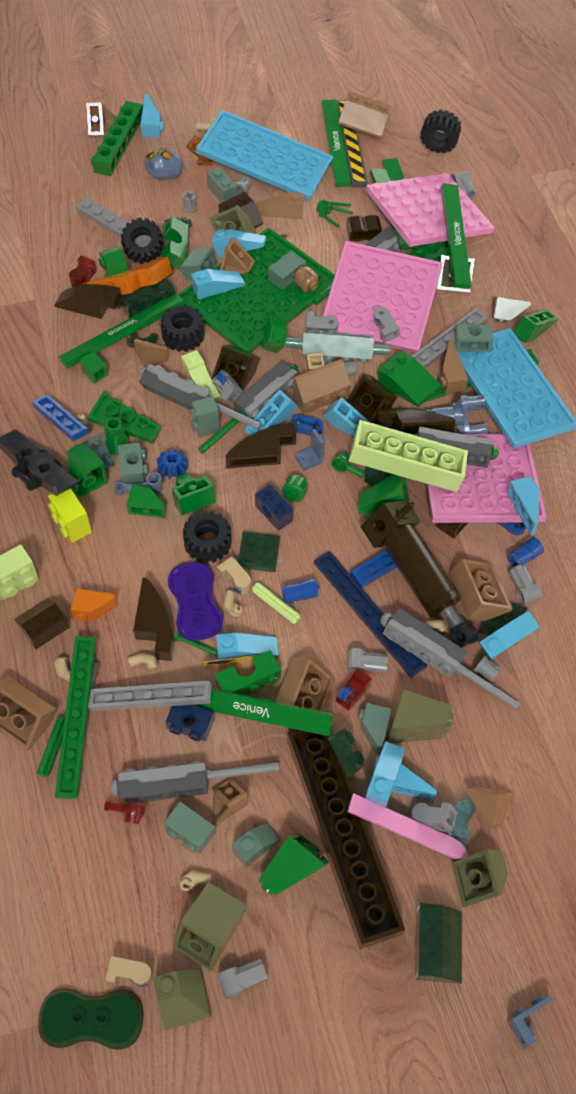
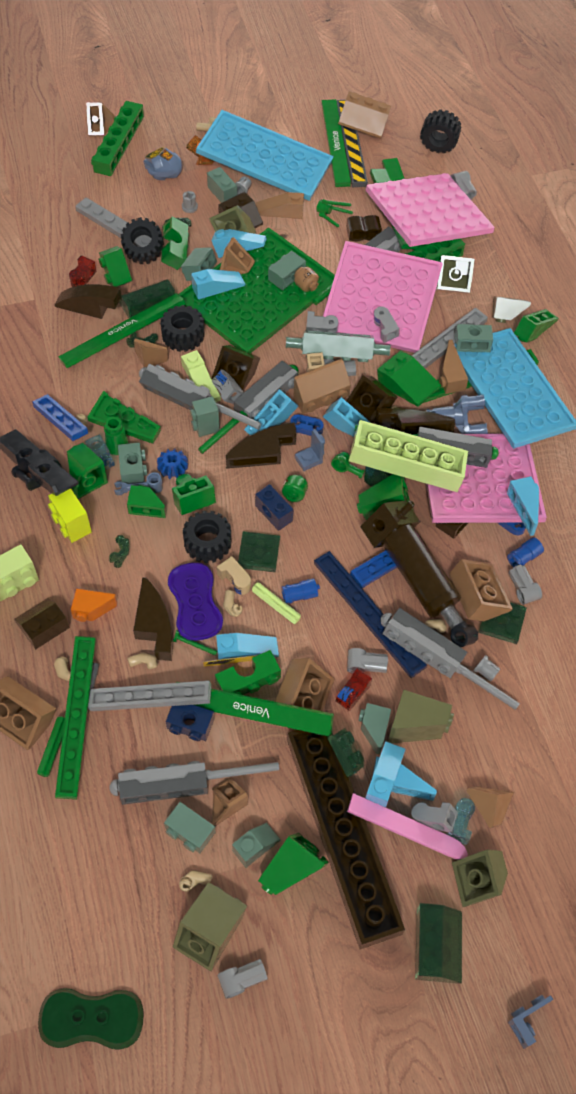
green brick [79,352,108,384] -> none
orange arch [87,257,173,295] -> none
clear red bar [104,800,146,824] -> none
tan leg [105,956,153,987] -> none
medium azure slope [141,94,164,138] -> none
olive slope [153,968,211,1030] -> none
green slope [261,316,287,354] -> none
green tile [441,183,472,289] -> none
medium azure slope [478,611,540,660] -> none
none -> clear green piece [109,535,130,568]

